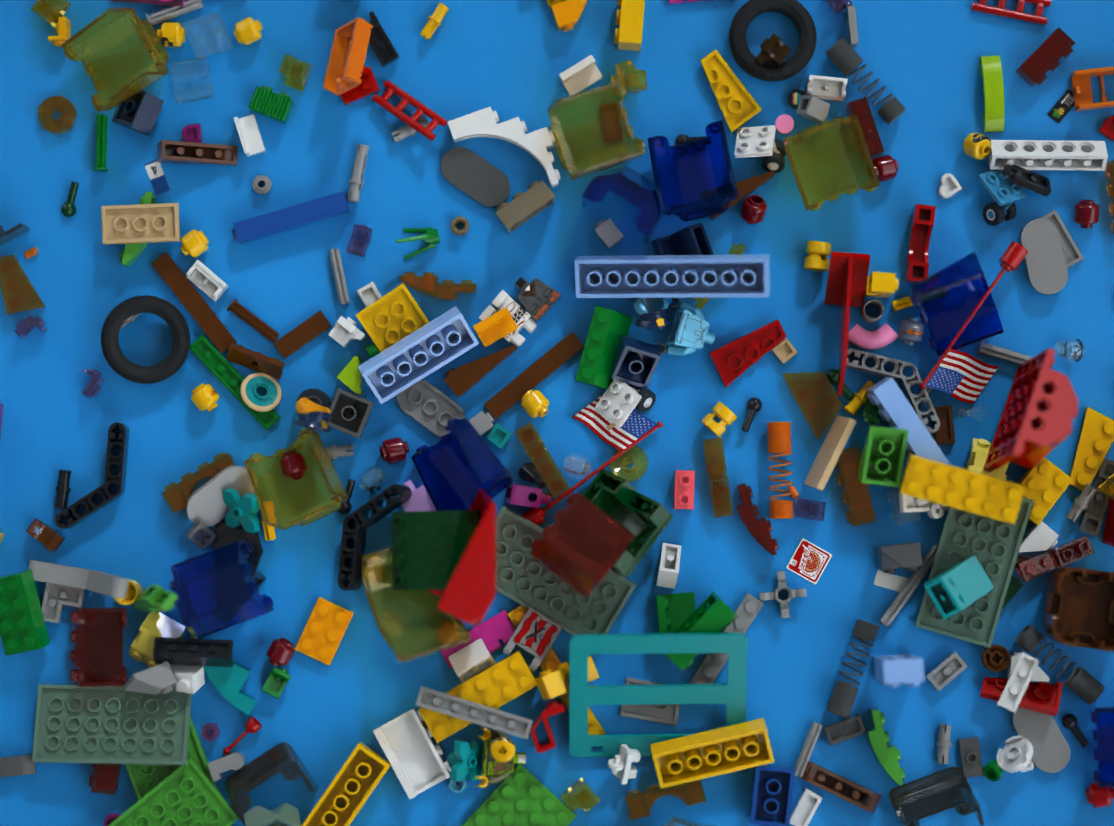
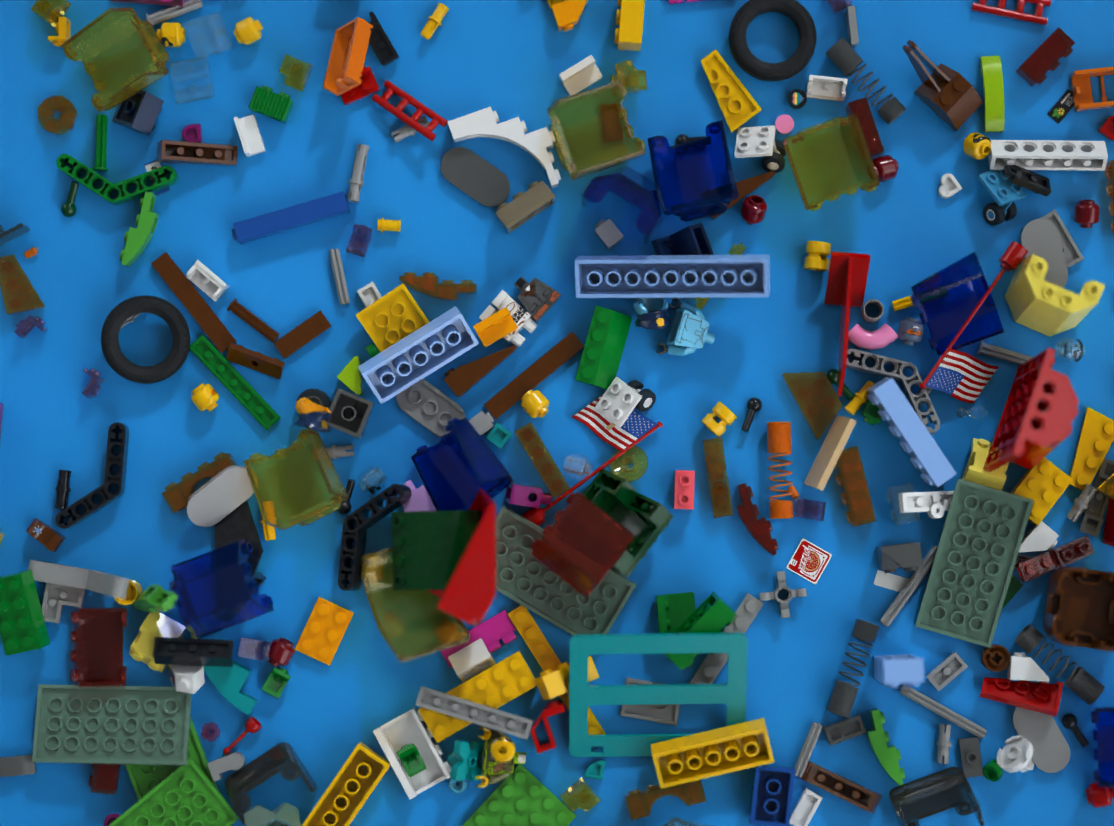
tan tile [101,203,180,245] -> none
light grey slope [123,661,177,695] -> none
yellow head [180,229,209,258] -> none
dark grey bracket [185,521,216,550] -> none
teal plant [223,488,260,533] -> none
wheel [240,373,282,412] -> none
light grey plate [252,175,272,194] -> none
dark red head [279,450,307,481] -> none
white brick [328,316,366,348] -> none
dark red head [379,437,409,464] -> none
green plant [396,227,440,260] -> none
dark tan plate [450,216,470,236] -> none
flag [503,608,562,672] -> none
black cone [518,462,546,489] -> none
white hips [607,744,641,785] -> none
dark blue slope [611,335,661,389] -> none
white slope [656,543,682,589] -> none
red wing [709,319,787,387] -> none
dark brown brick [754,33,791,68] -> none
tan tile [771,338,798,364] -> none
light grey brick [796,95,830,122] -> none
bright green slope [857,426,909,487] -> none
yellow arch [864,272,899,299] -> none
yellow brick [898,453,1026,524] -> none
red arch [904,204,936,285] -> none
teal slope [924,554,994,620] -> none
reddish brown tile [933,405,955,445] -> none
white tile [997,652,1040,713] -> none
none -> green beam [56,154,179,205]
none -> clear purple bracket [237,638,271,661]
none -> yellow pin [377,217,401,233]
none -> green bracket [396,744,427,777]
none -> teal tile [584,760,606,780]
none -> light grey axle [899,684,987,739]
none -> reddish brown slope [902,40,983,132]
none -> light yellow windscreen [1005,254,1105,337]

